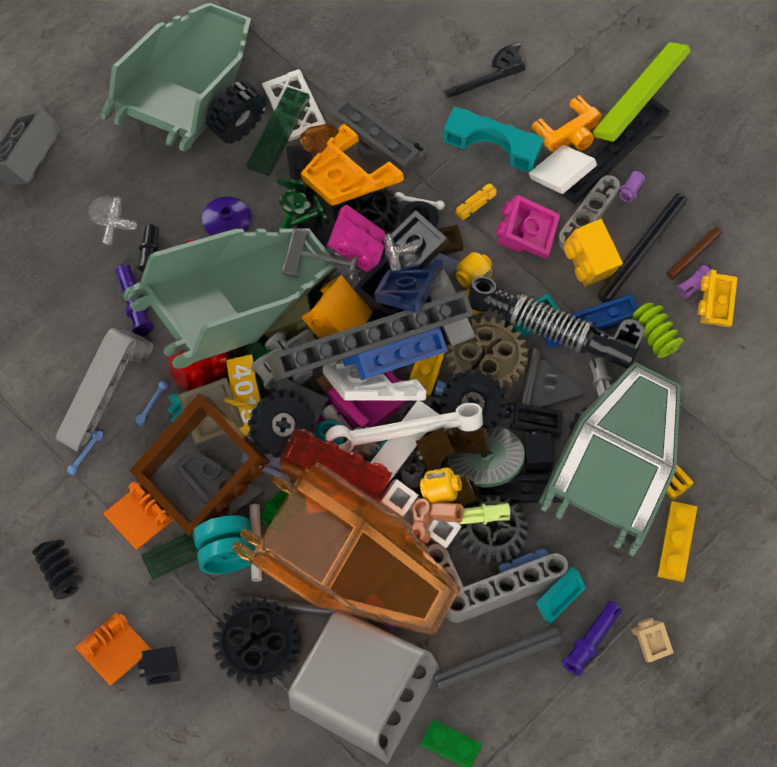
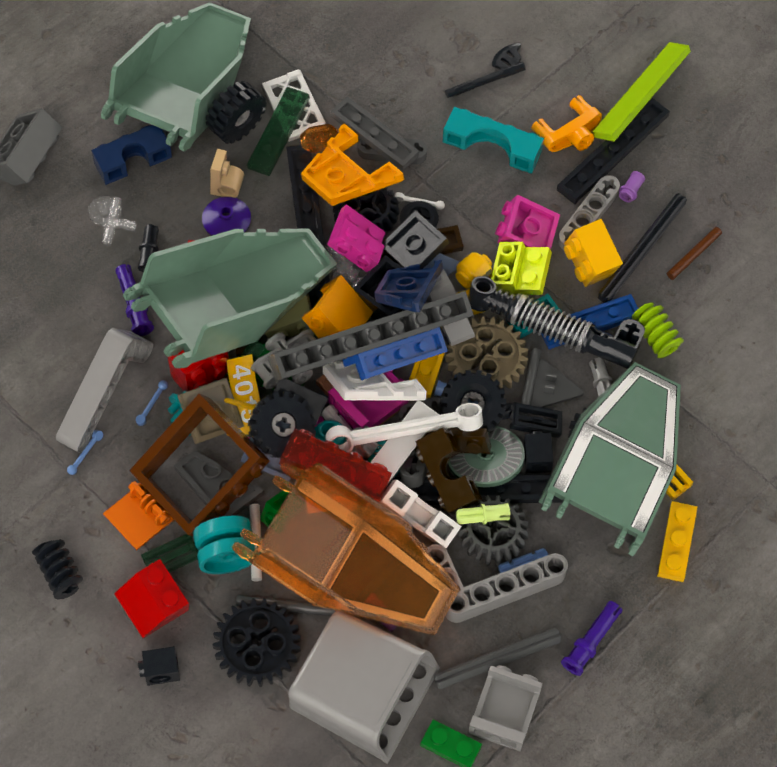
orange hinge [75,612,152,686] -> none
dark green plant [277,178,330,232] -> none
dark grey piece [282,228,357,277] -> none
clear piece [383,234,417,271] -> none
nougat bar [407,498,464,543] -> none
yellow head [420,467,462,504] -> none
yellow axle [455,183,497,220] -> none
white tile [529,145,597,194] -> none
teal tile [536,567,586,624] -> none
tan bracket [631,618,674,662] -> none
medium lavender pin [677,265,711,299] -> none
yellow bracket [698,269,737,327] -> none
none -> dark blue arch [91,125,172,185]
none -> red slope [114,559,189,639]
none -> tan plate [210,149,245,198]
none -> light grey panel [468,665,542,752]
none -> neon yellow brick [491,242,552,295]

